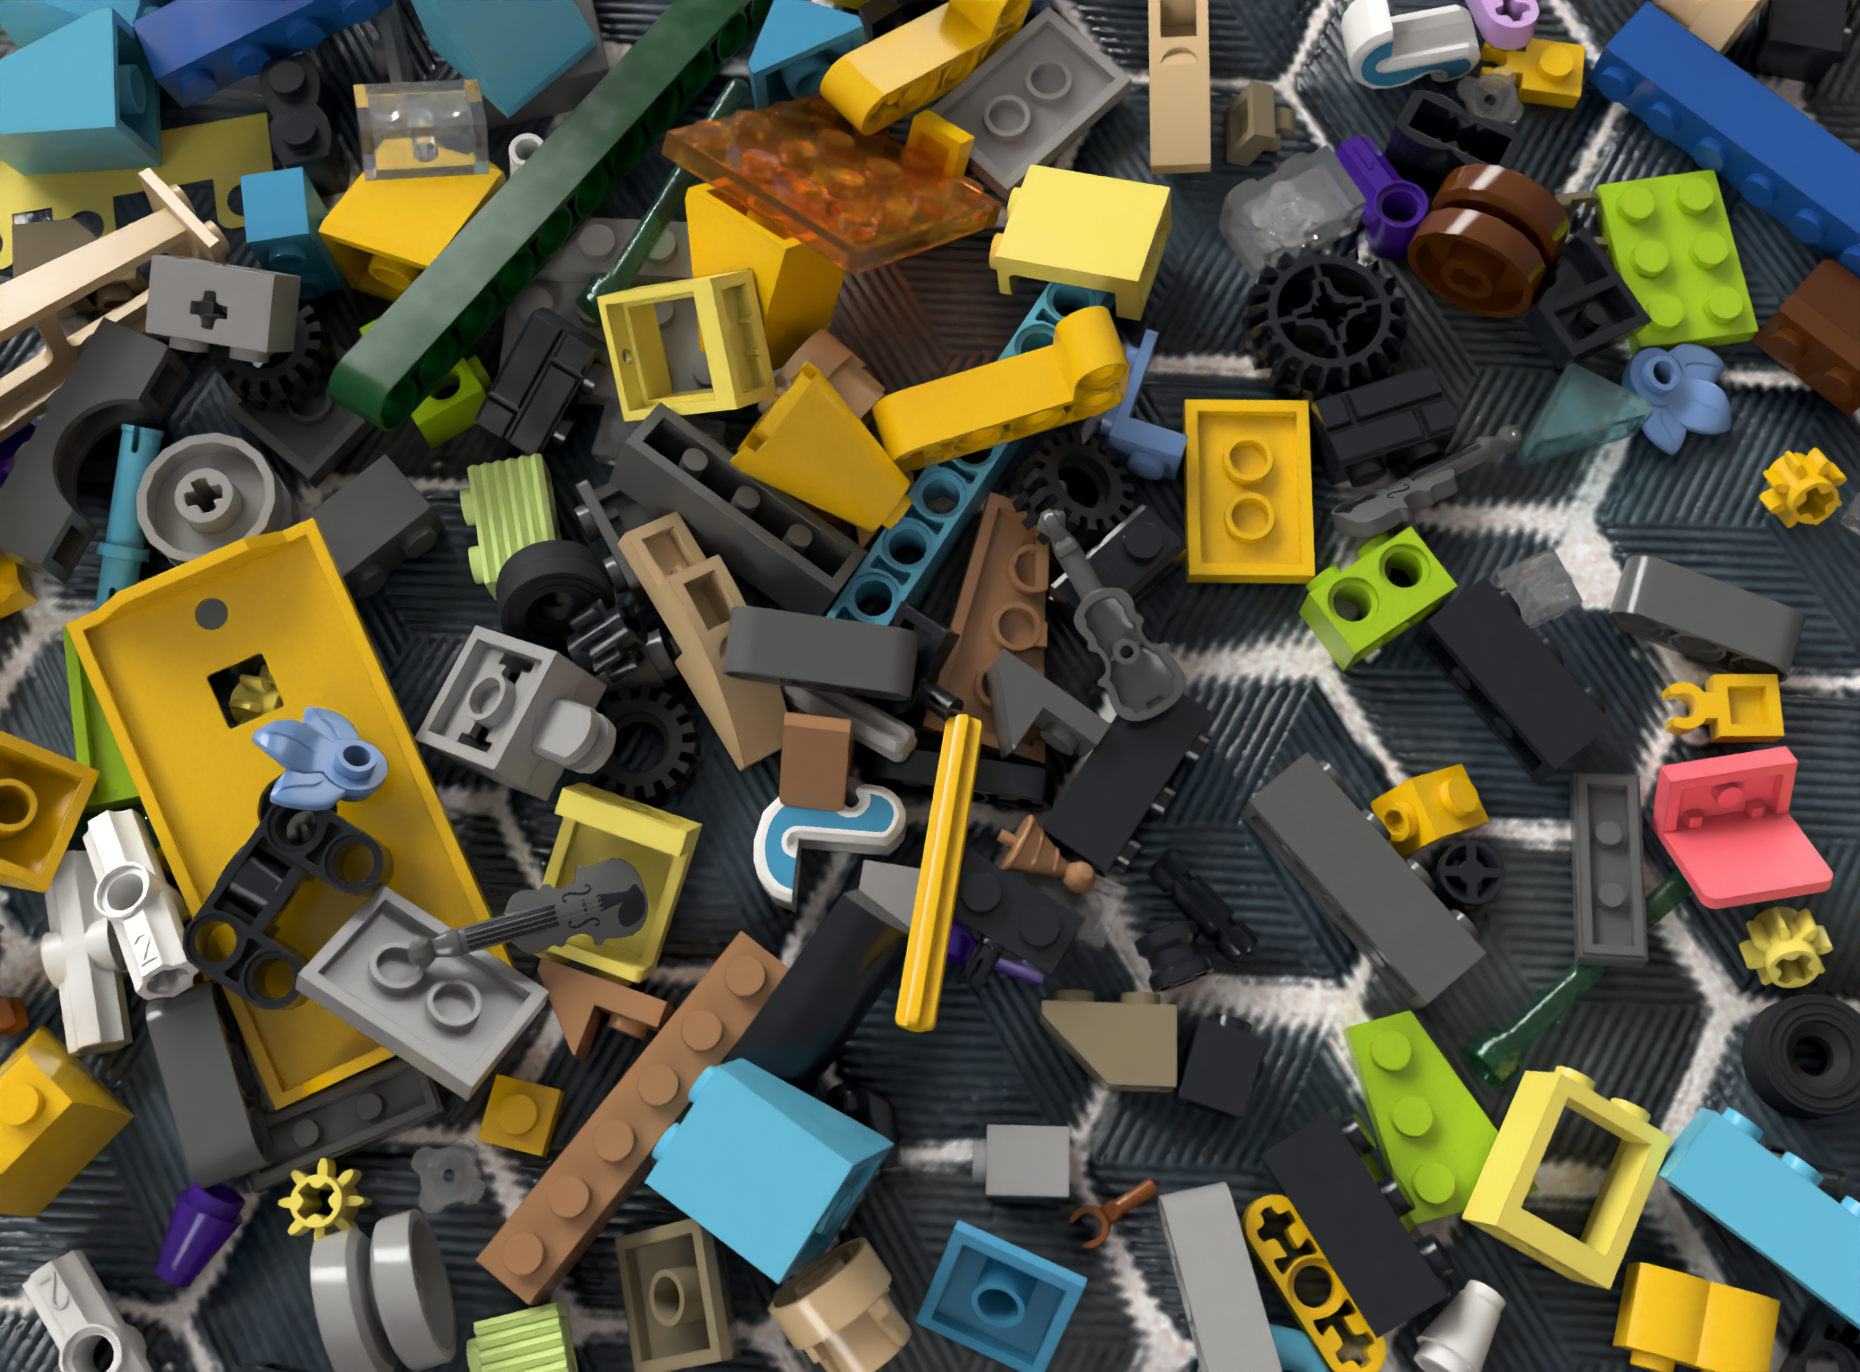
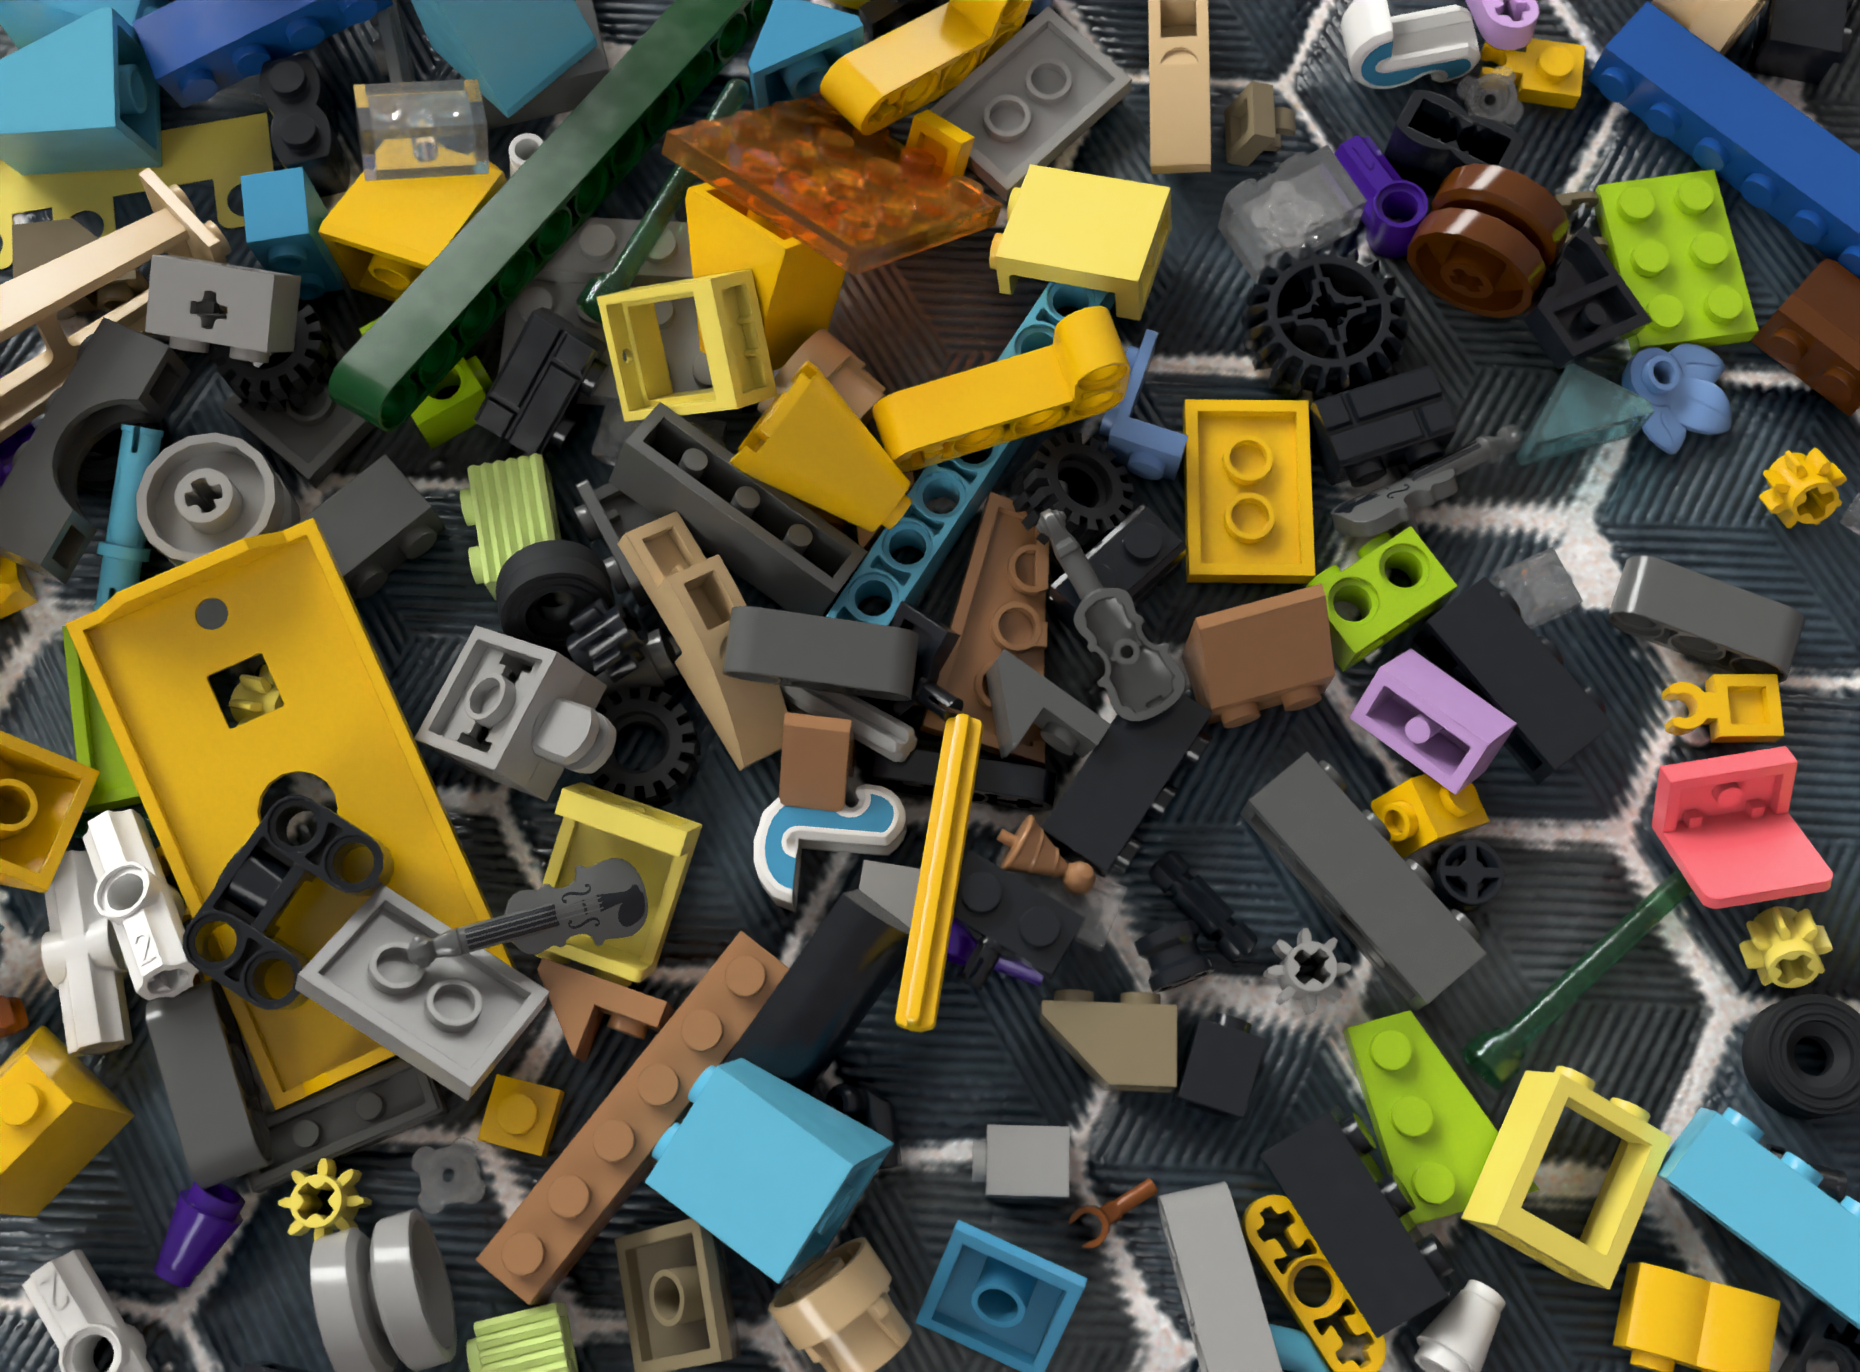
medium blue plate [252,706,388,811] -> none
dark grey tile [1569,772,1648,968] -> none
none -> medium nougat slope [1181,584,1335,728]
none -> light grey gear [1263,928,1351,1015]
none -> lavender brick [1349,648,1517,795]

